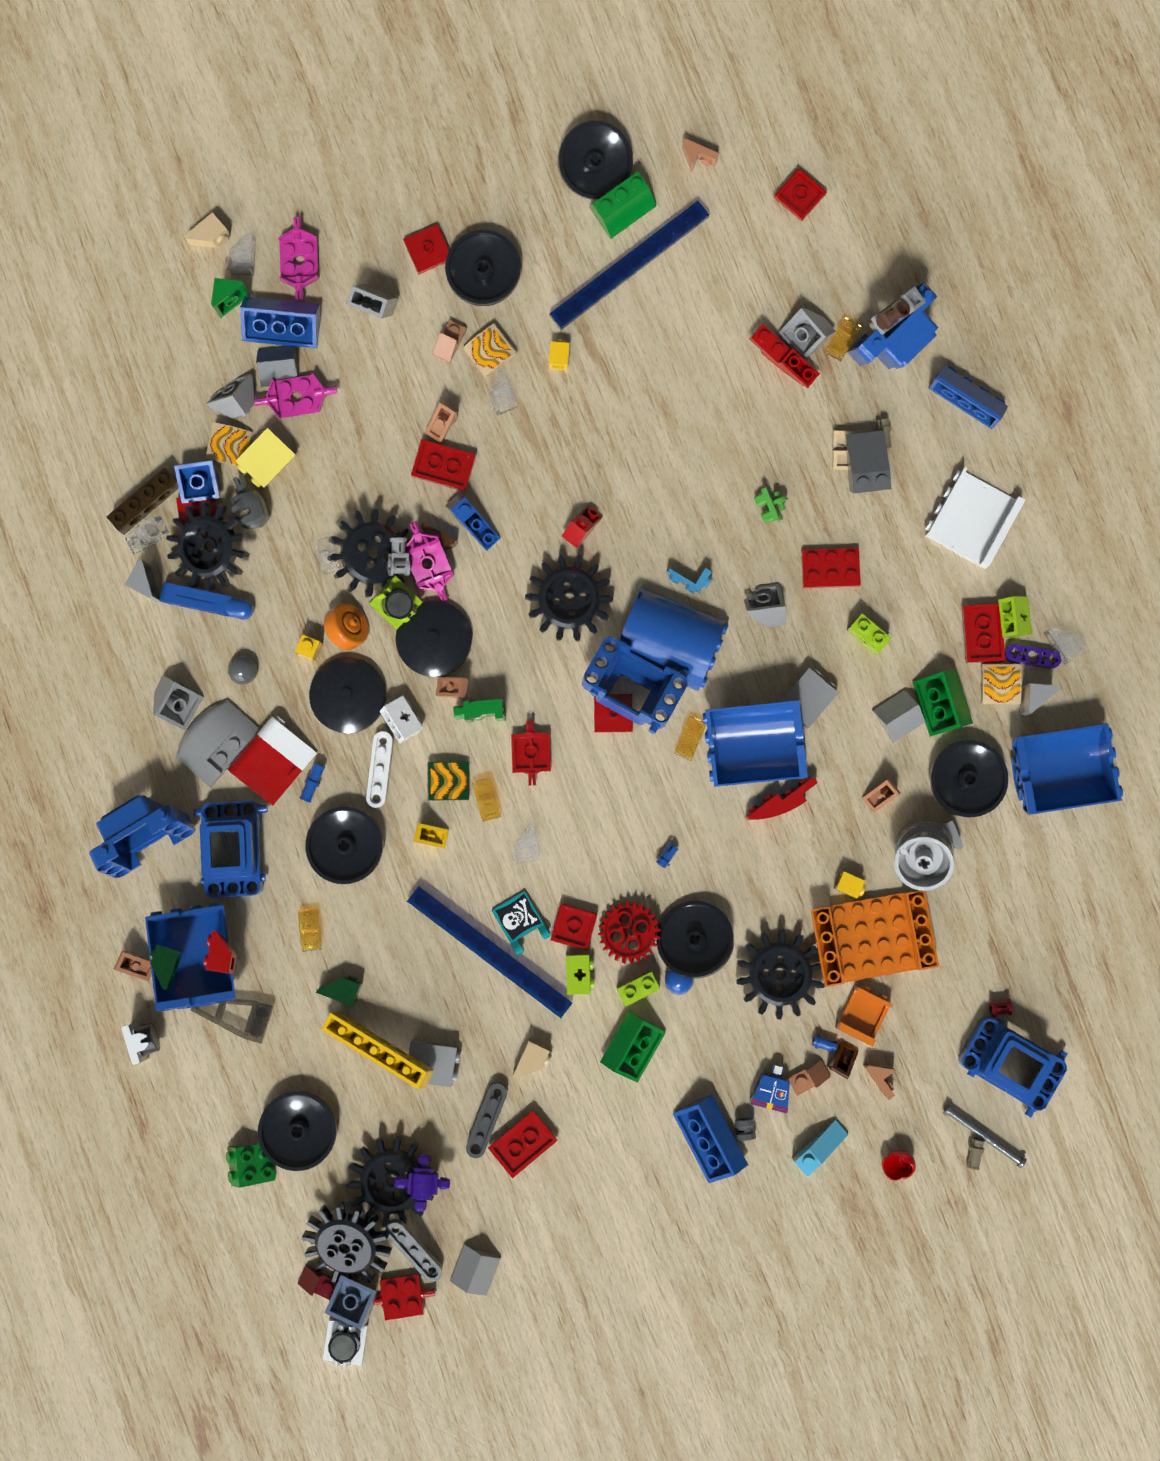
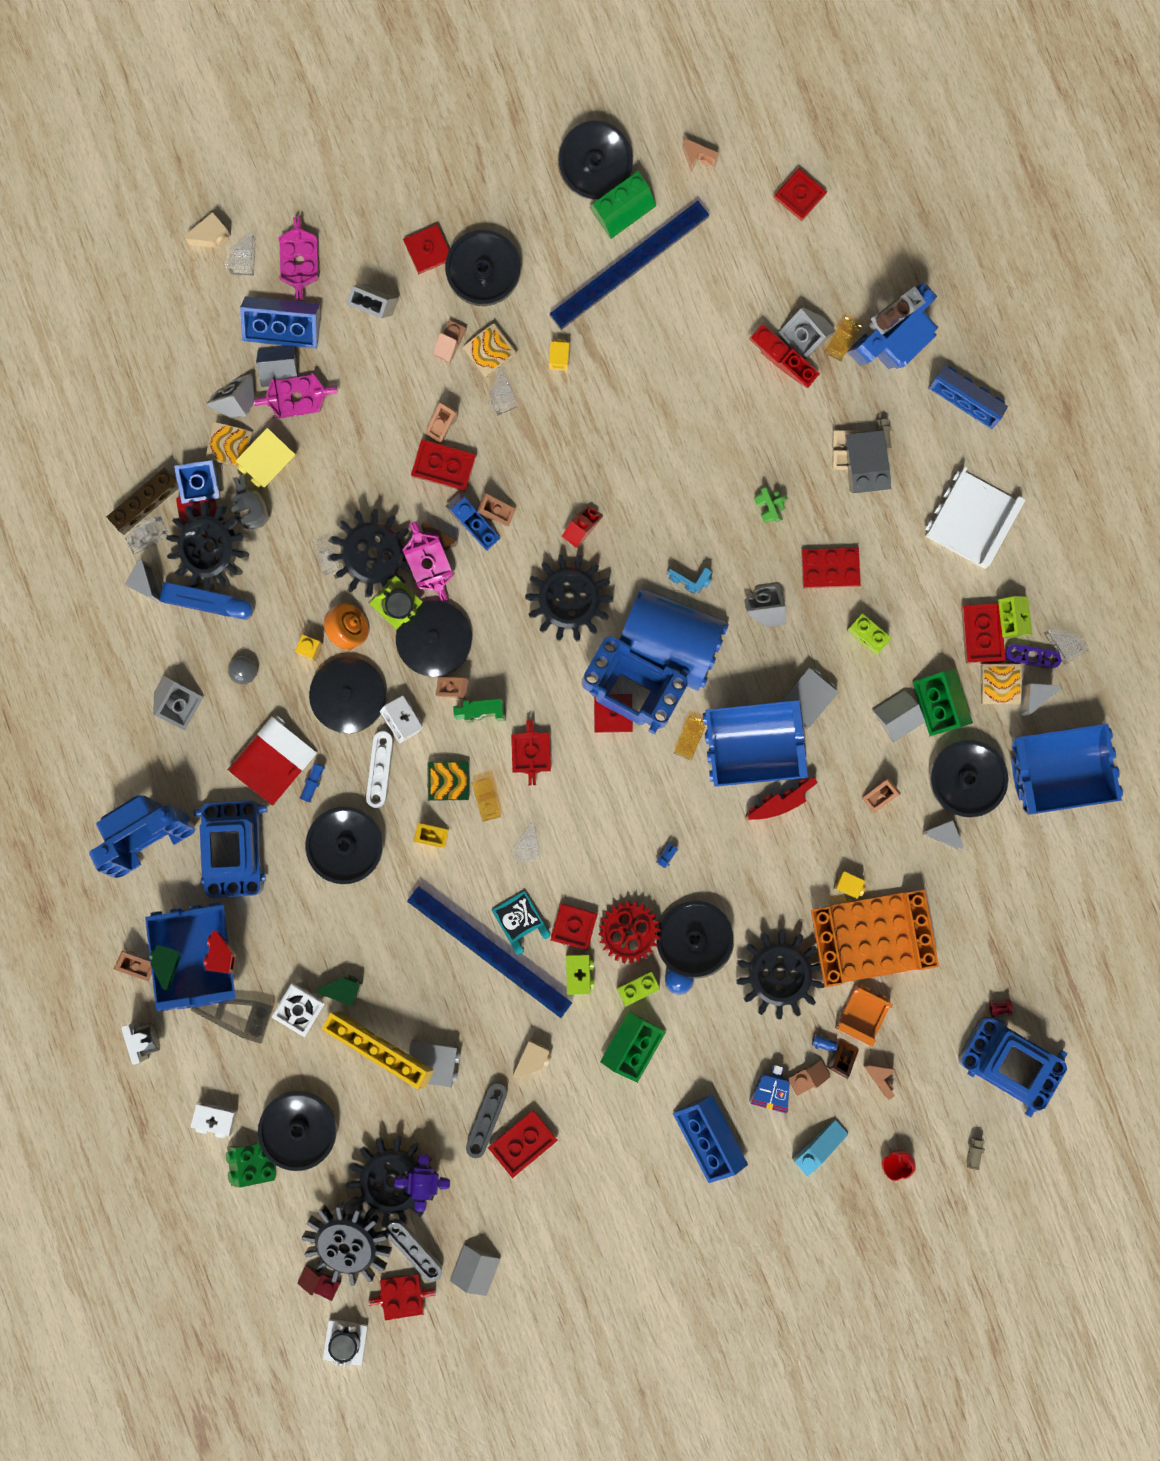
light grey slope [176,700,260,788] -> none
green slope [211,278,251,318] -> none
clear yellow slope [298,908,322,952] -> none
sand blue slope [325,1275,377,1329] -> none
light grey connector [387,538,410,576] -> none
dark grey wheel [735,1118,756,1141] -> none
light grey piece [894,821,954,891] -> none
dark grey bar [943,1104,1027,1169] -> none
none -> white brick [190,1102,238,1138]
none -> white piece [272,983,325,1037]
none -> nougat slope [478,493,516,526]

